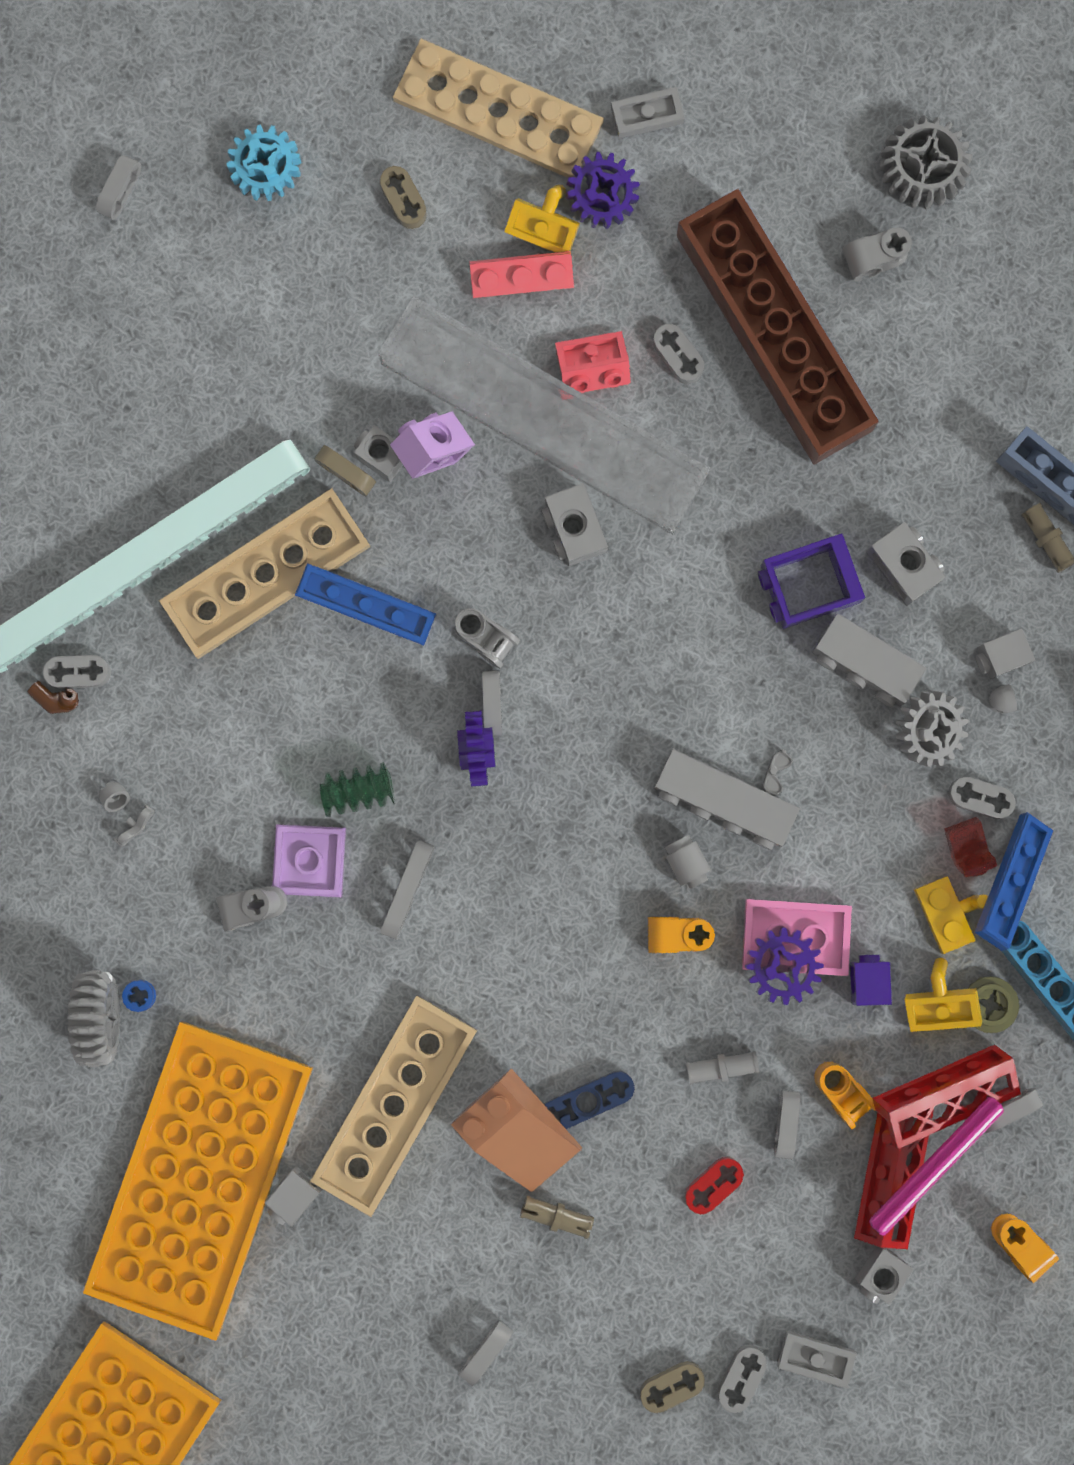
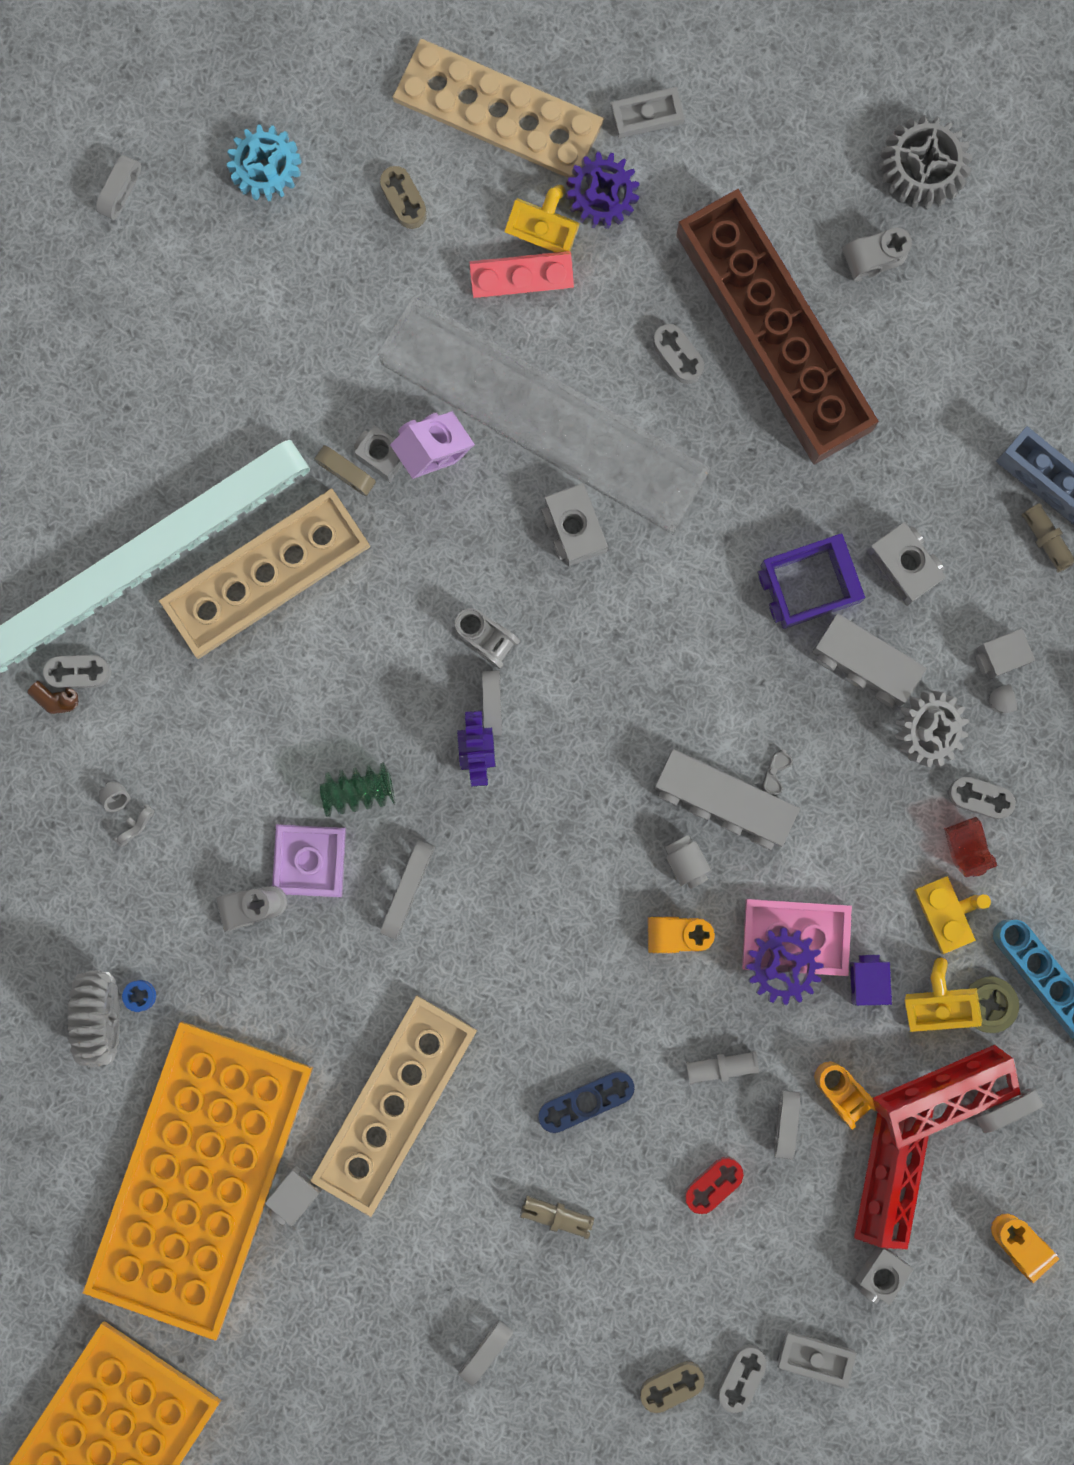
blue tile [295,563,436,646] -> none
nougat slope [451,1068,582,1192] -> none
coral bracket [555,331,630,395] -> none
dark pink axle [869,1097,1004,1236] -> none
blue tile [974,812,1054,951] -> none

